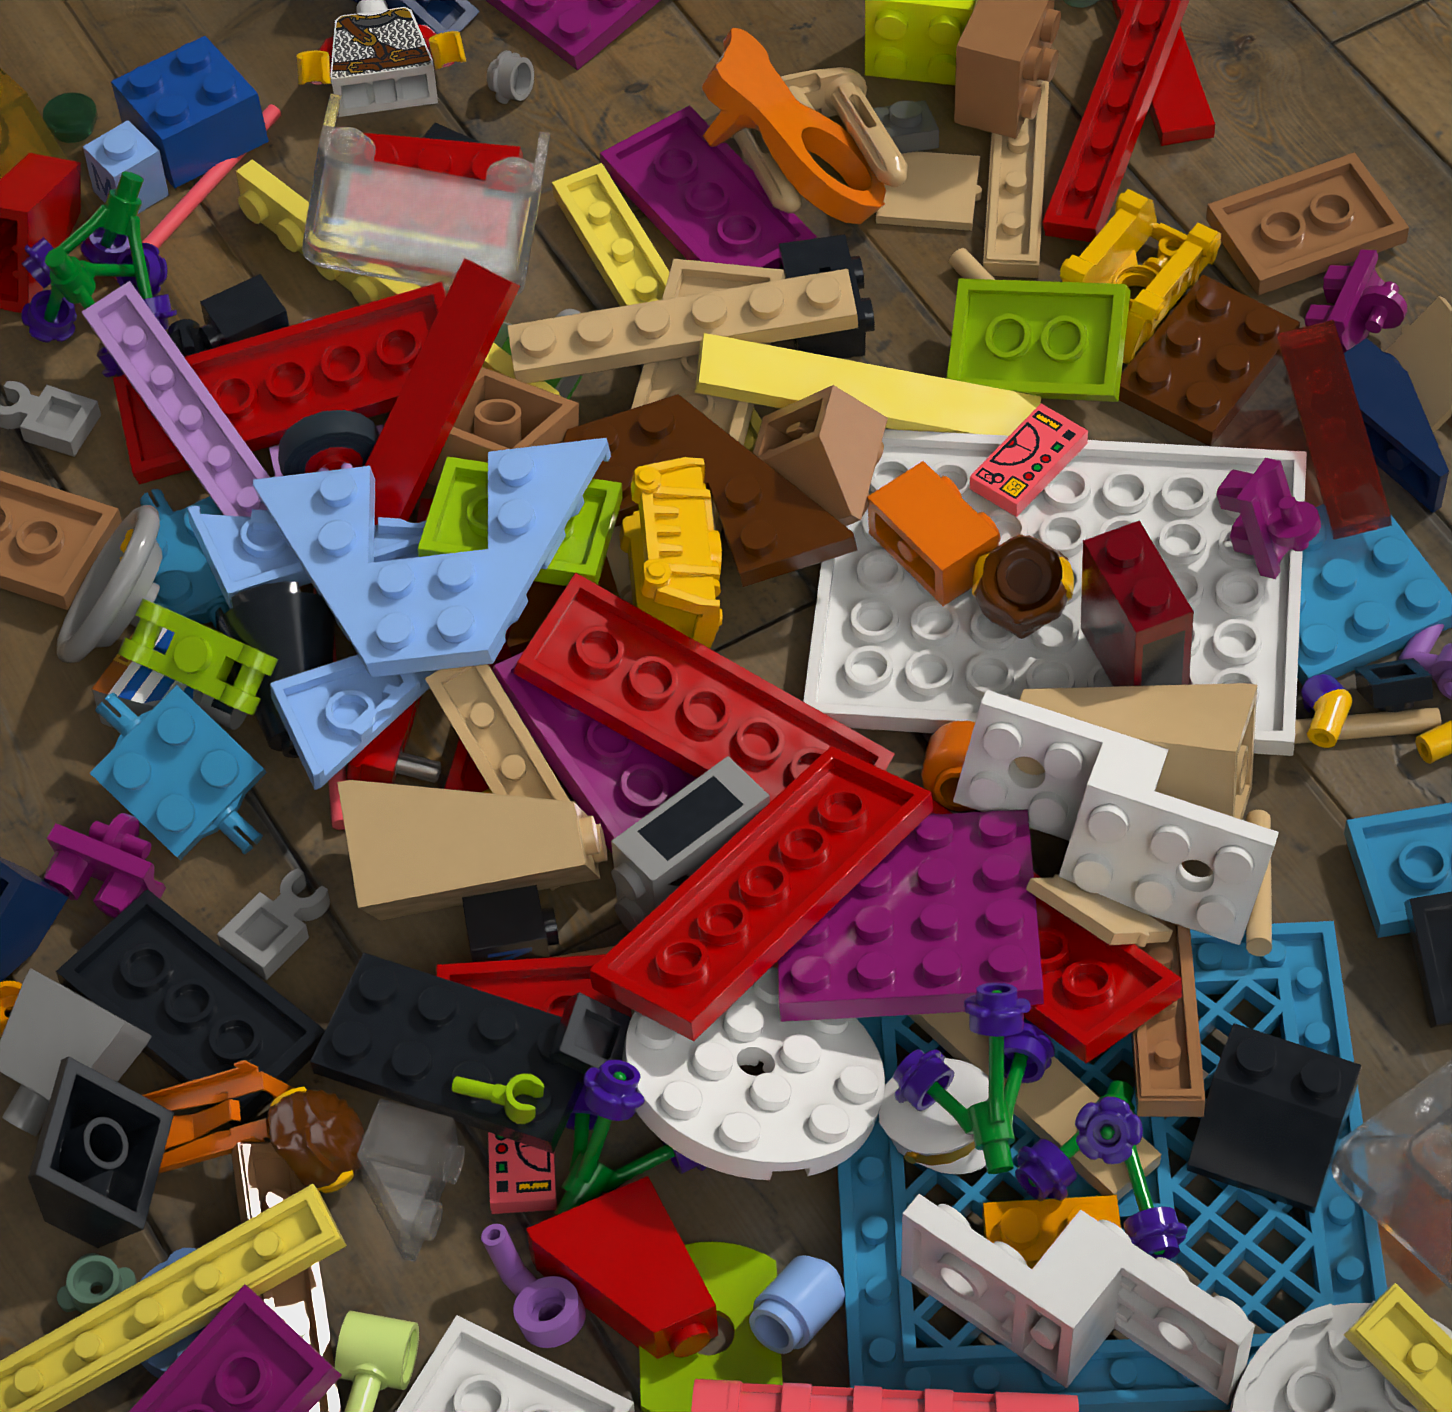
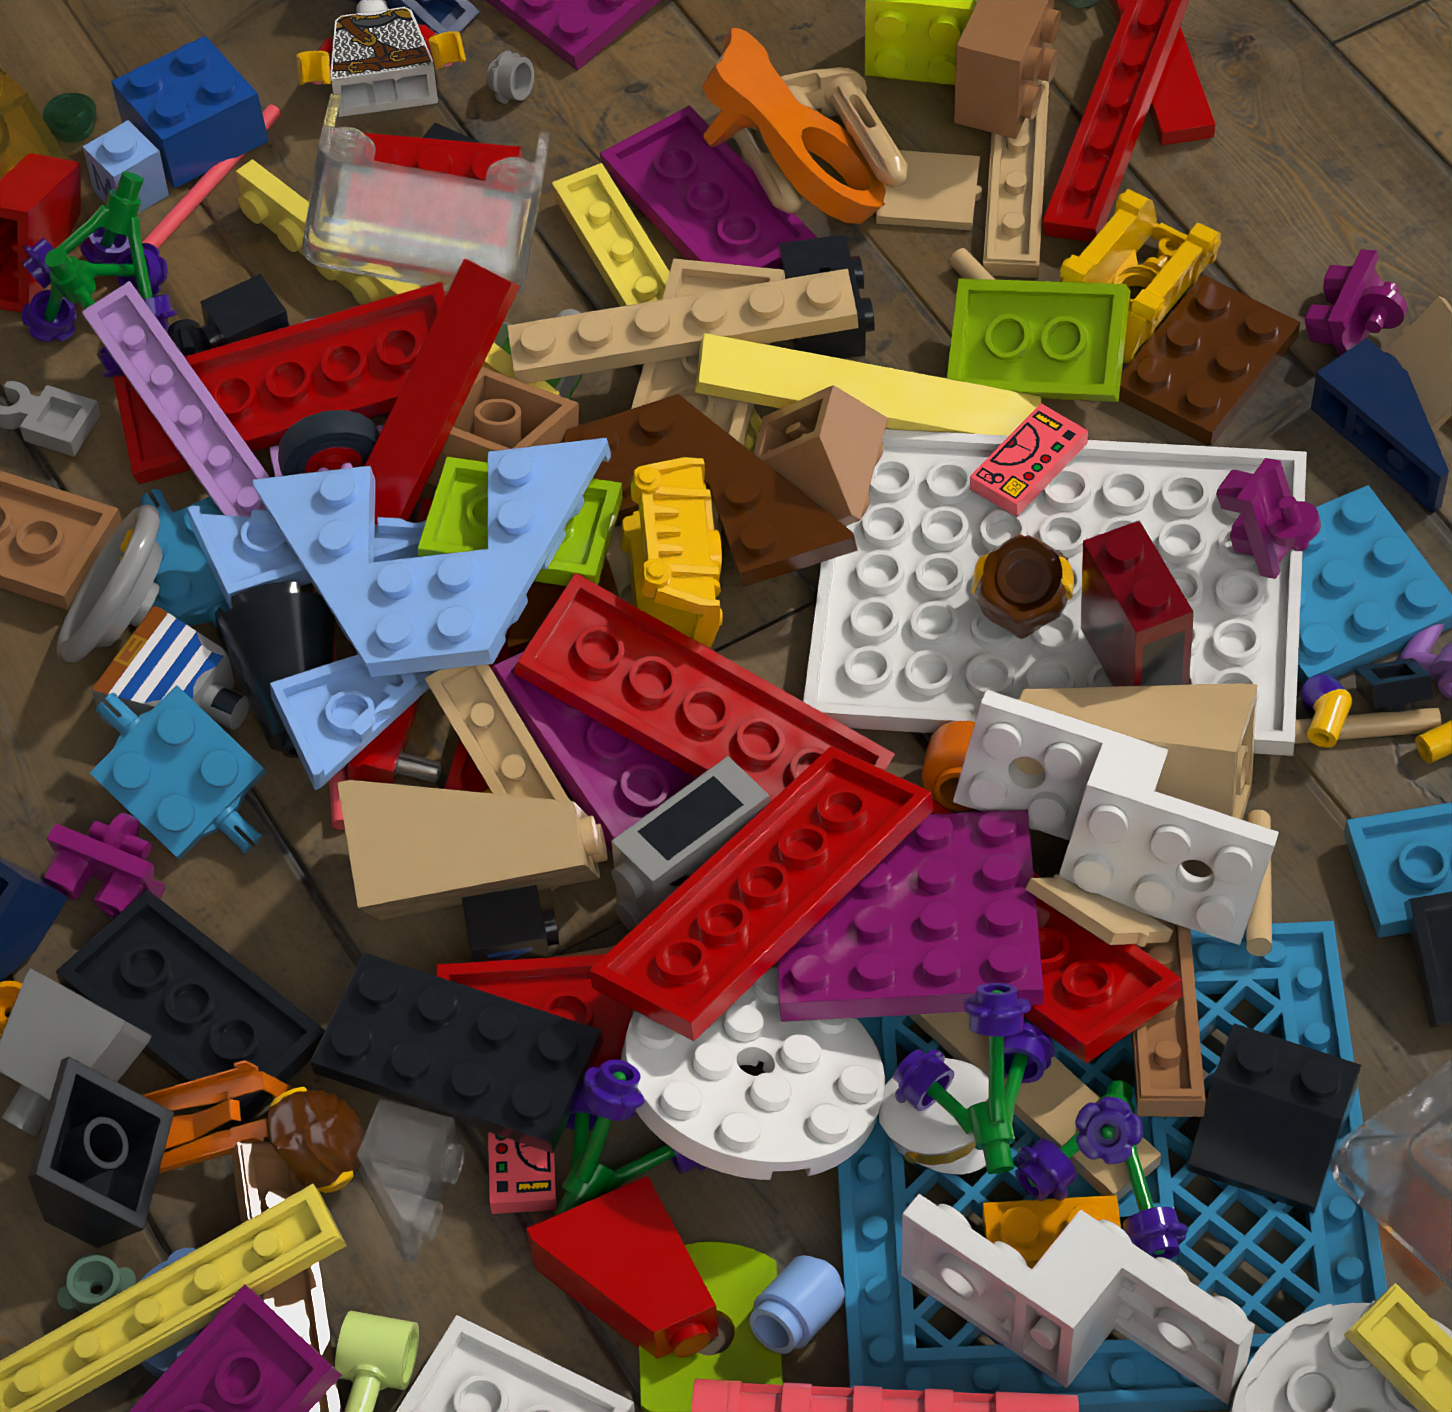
lime plate [118,598,278,715] -> none
light grey plate [217,869,330,980] -> none
lime hand [452,1073,544,1124] -> none
medium lavender plate [481,1224,586,1348] -> none
black plate [549,992,631,1074] -> none
orange brick [867,461,1001,606] -> none
dark grey plate [873,100,939,154] -> none
medium nougat plate [1206,152,1409,296] -> none
clear red tile [1277,320,1392,540] -> none

